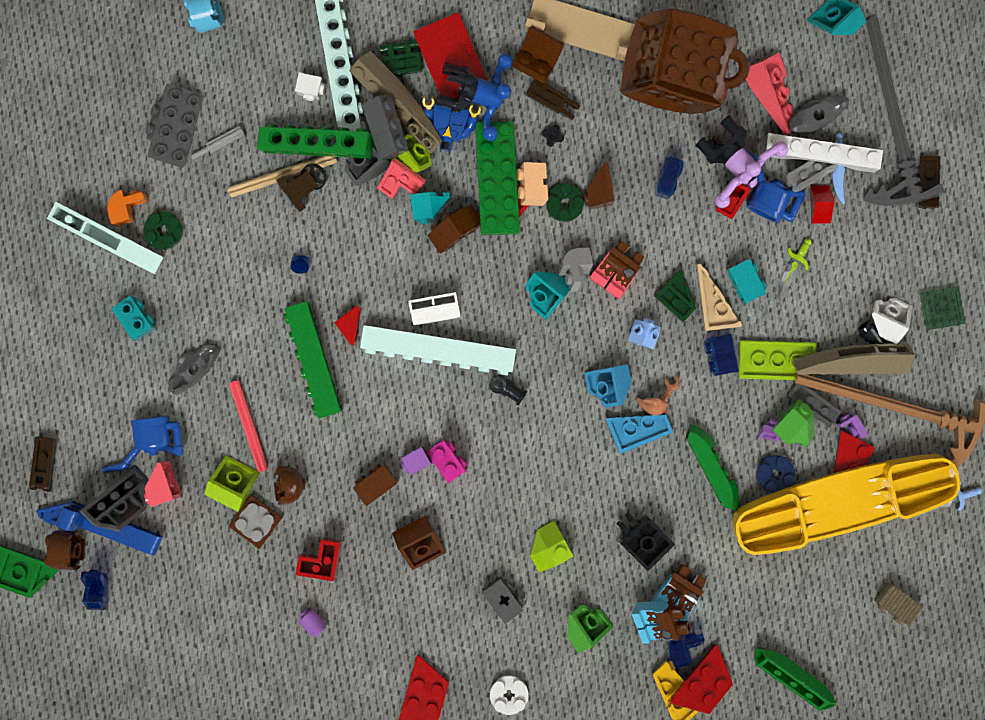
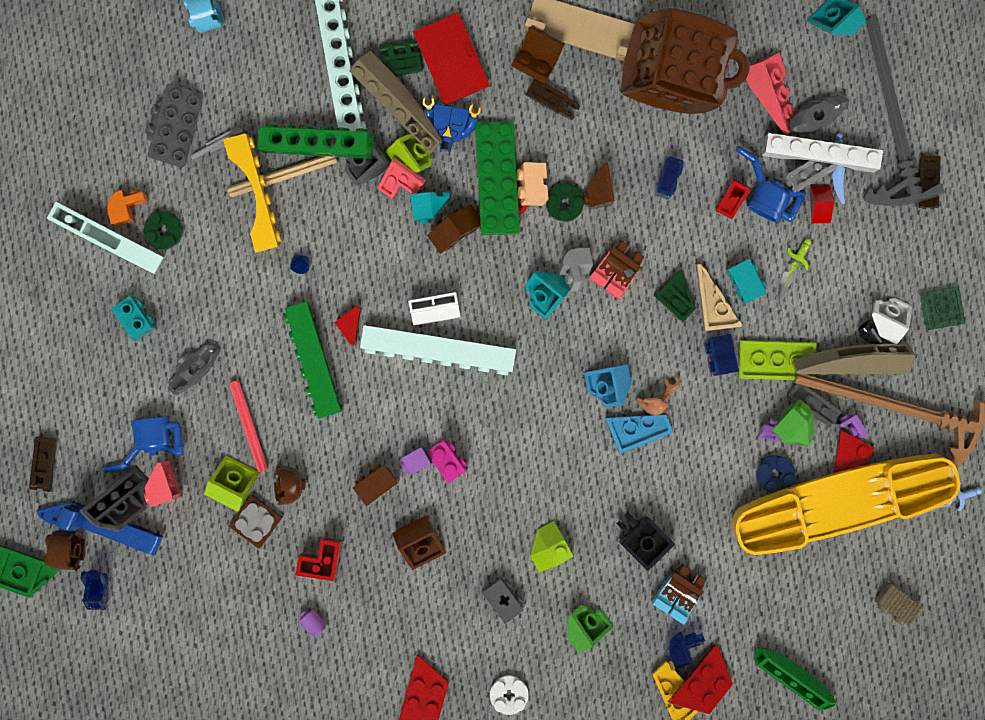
dark brown piece [275,163,327,212] -> none
white brick [295,72,326,101] -> none
dark grey brick [362,96,409,160] -> none
wheel [435,54,513,141] -> none
black connector [489,375,528,406] -> none
black plate [542,125,564,147] -> none
light blue brick [628,318,661,349] -> none
hips [632,600,691,644] -> none
green brick [686,424,739,511] -> none
wheel [695,115,789,208] -> none
none -> yellow arch [223,133,282,253]

